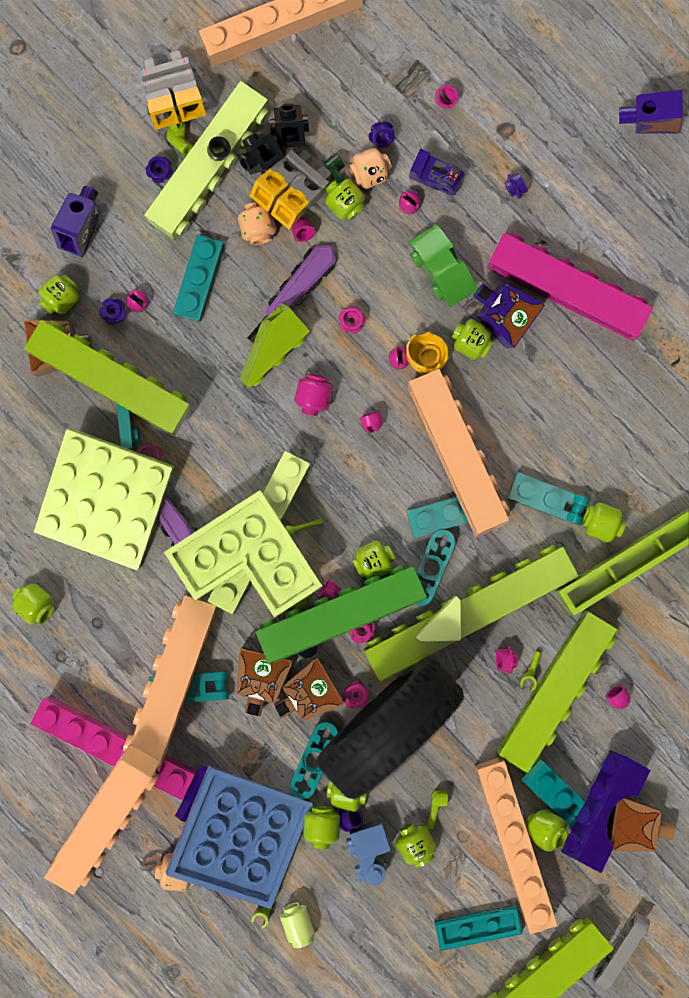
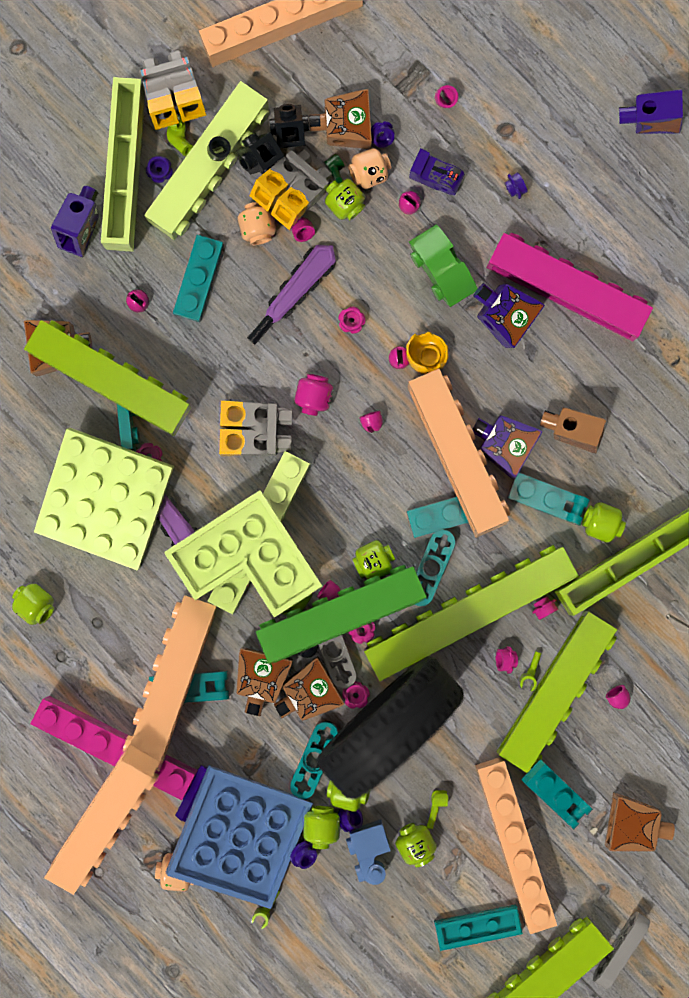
lime head [38,274,80,315] -> none
dark purple plate [99,298,127,325] -> none
lime slope [239,303,310,388] -> none
yellowish green brick [280,902,315,948] -> none
lime hinge [285,518,323,536] -> none
yellowish green slope [415,596,461,641] -> none
lime head [451,319,494,360] -> none
lime head [525,809,569,852] -> none
dark purple arch [561,750,651,873] -> none
none -> yellowish green brick [101,77,145,252]
none -> light grey hips [219,401,292,456]
none -> dark purple plate [290,841,317,869]
none -> torso [309,89,372,149]
none -> light grey beam [319,635,356,689]
none -> torso [472,415,543,479]
none -> dark pink plate [532,596,559,620]
none -> medium nougat torso [540,408,606,454]

